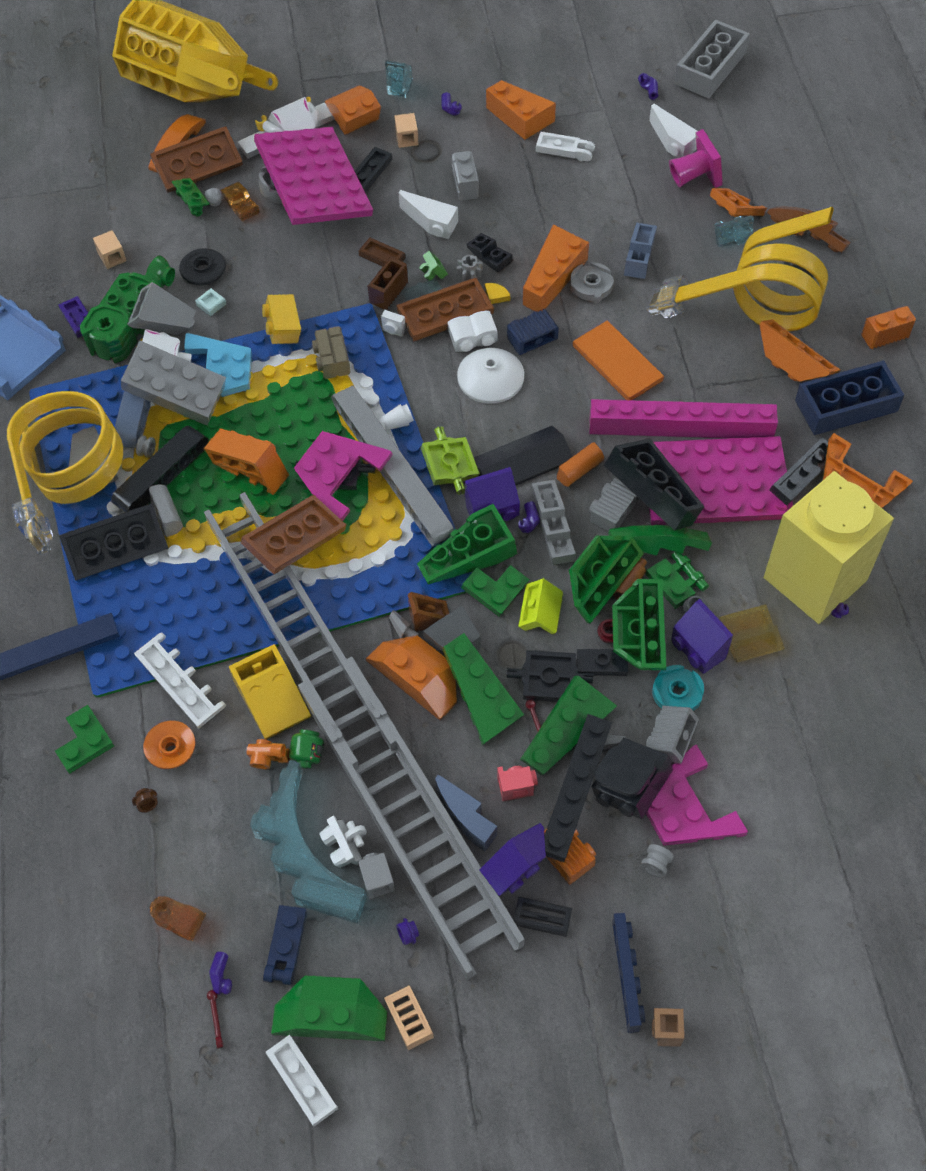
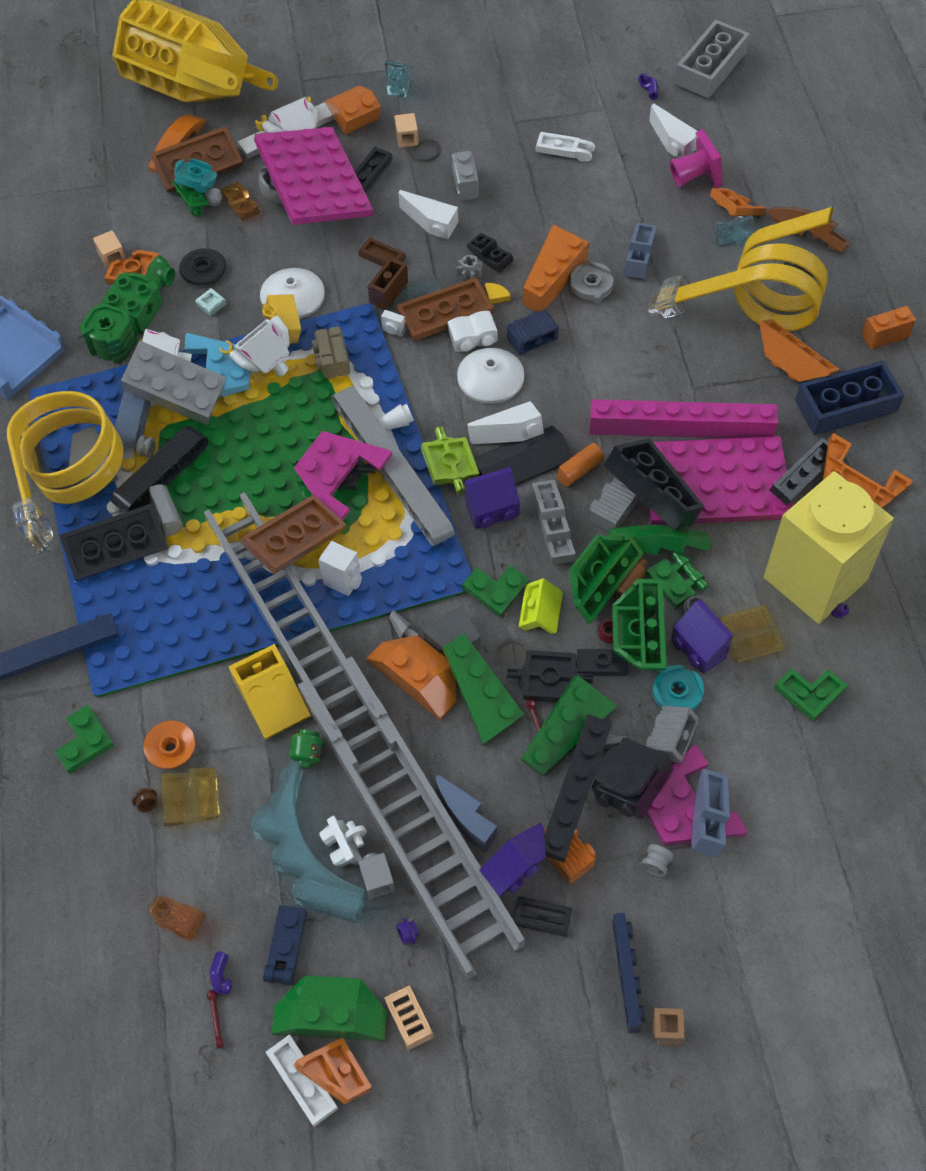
dark purple plate [58,296,88,338] -> none
light grey slope [128,282,196,335] -> none
white hinge [134,632,226,729] -> none
orange wedge [204,428,289,495] -> none
orange plate [247,739,291,770] -> none
dark orange slope [408,592,449,632] -> none
green wedge [417,504,518,584] -> none
bright green tile [419,251,448,281] -> none
dark purple arm [441,92,462,116] -> none
orange wedge [486,80,556,140] -> none
coral brick [497,766,538,801] -> none
dark purple arm [518,501,540,533] -> none
orange tile [573,320,664,400] -> none
none -> orange plate [104,250,159,285]
none -> clear yellow slope [160,768,219,827]
none -> teal plate [174,159,217,193]
none -> white torso [219,305,290,377]
none -> white dish [260,268,325,319]
none -> orange wing [293,1037,372,1104]
none -> white brick [319,541,362,596]
none -> white slope [467,401,544,444]
none -> sand blue slope [692,768,730,858]
none -> green plate [774,668,848,722]

